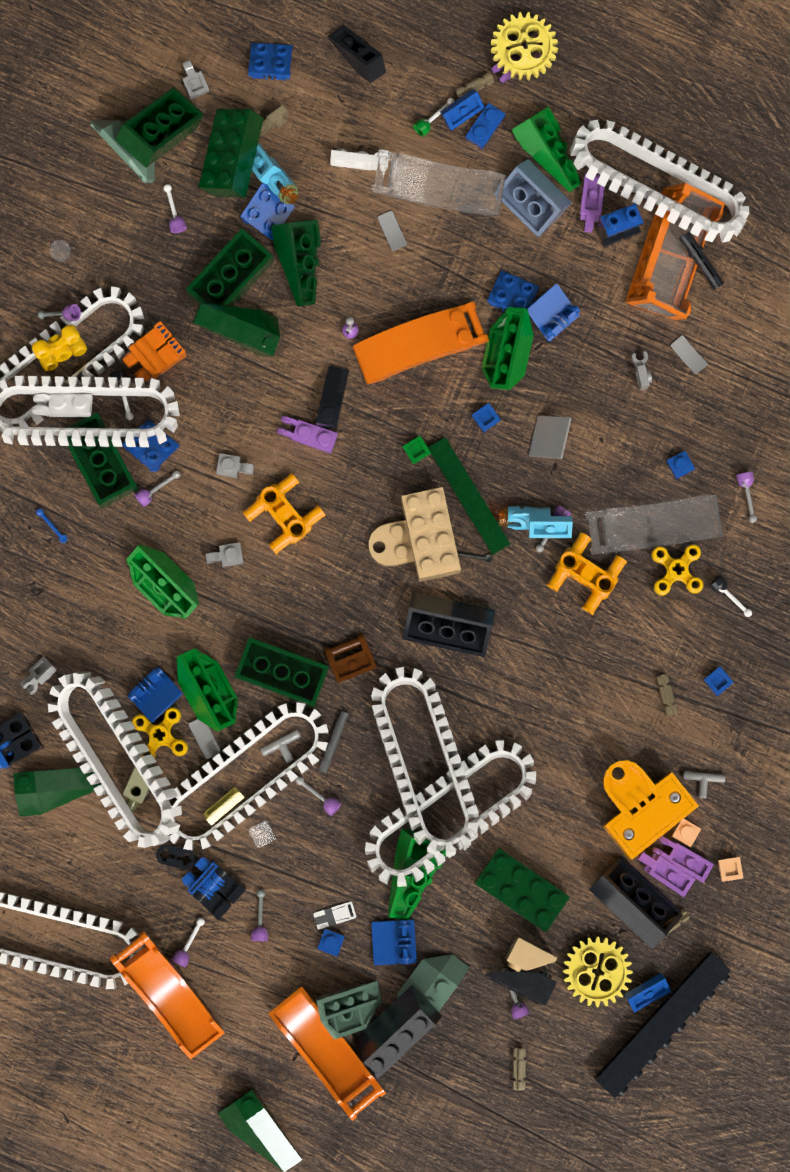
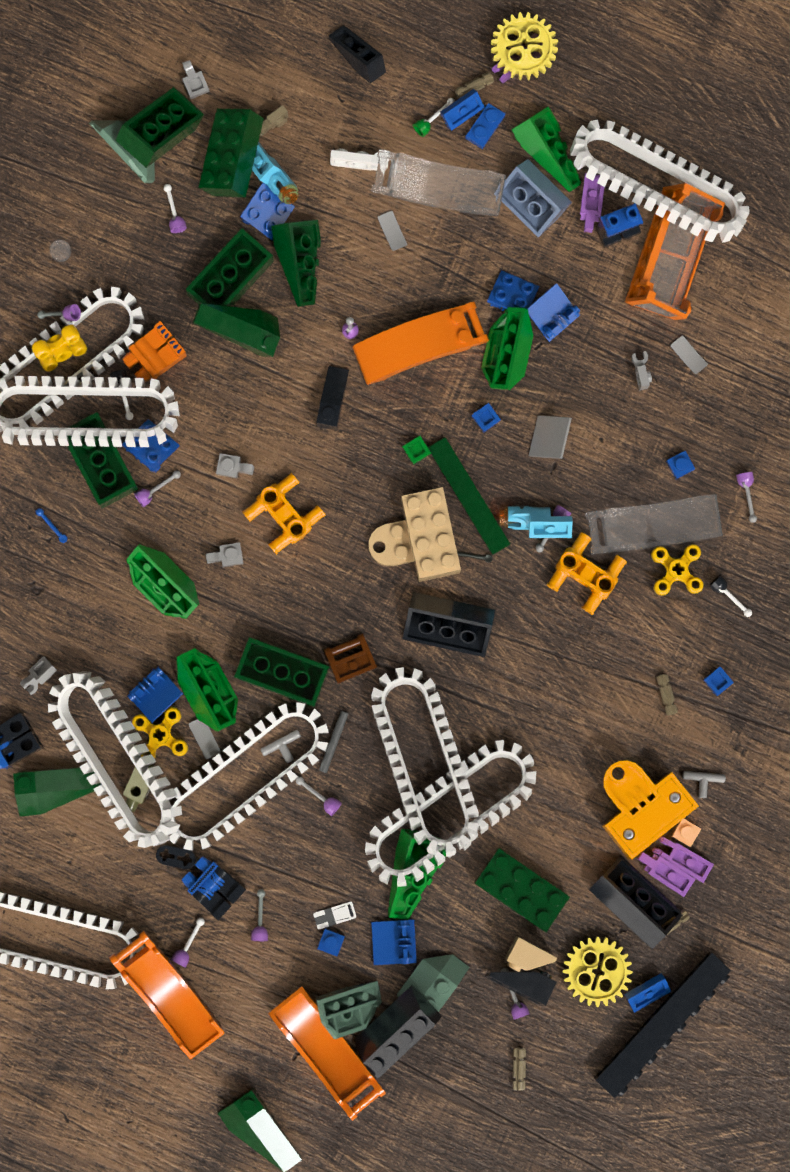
white hinge [32,394,93,417] -> none
light yellow tile [203,787,244,825] -> none
blue hinge [248,43,293,81] -> none
clear slope [248,820,276,849] -> none
medium lavender hinge [276,416,338,454] -> none
black pin [678,231,725,290] -> none
light nougat plate [718,857,743,882] -> none

